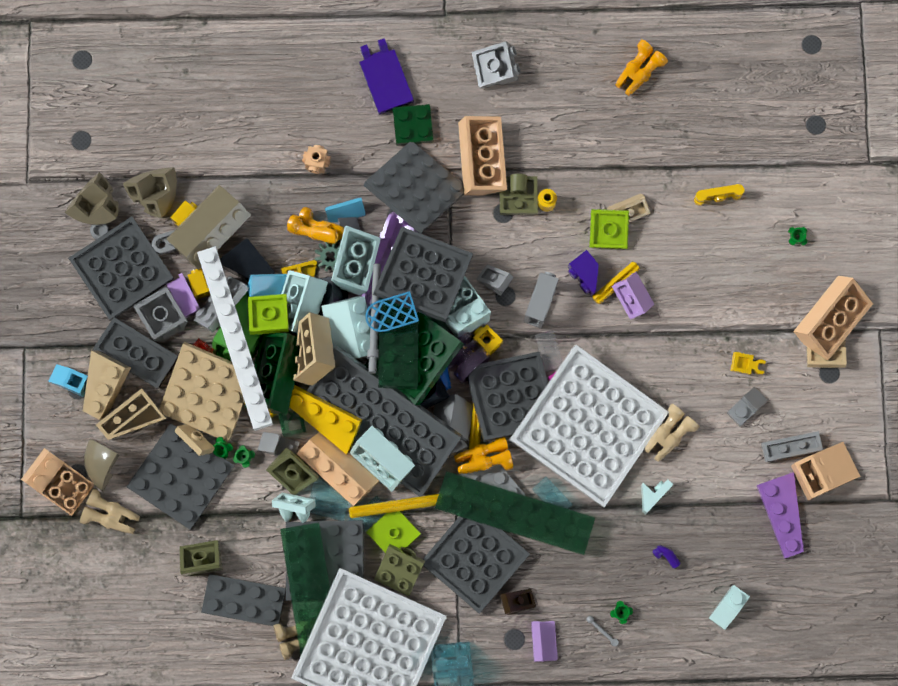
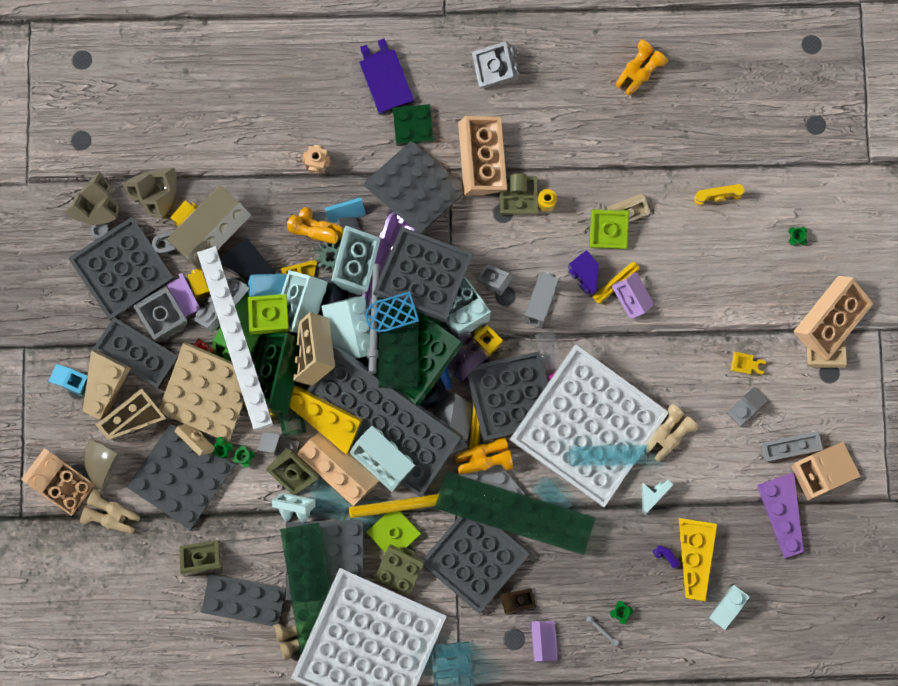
none -> clear light blue plate [569,445,647,466]
none -> yellow wing [678,518,717,602]

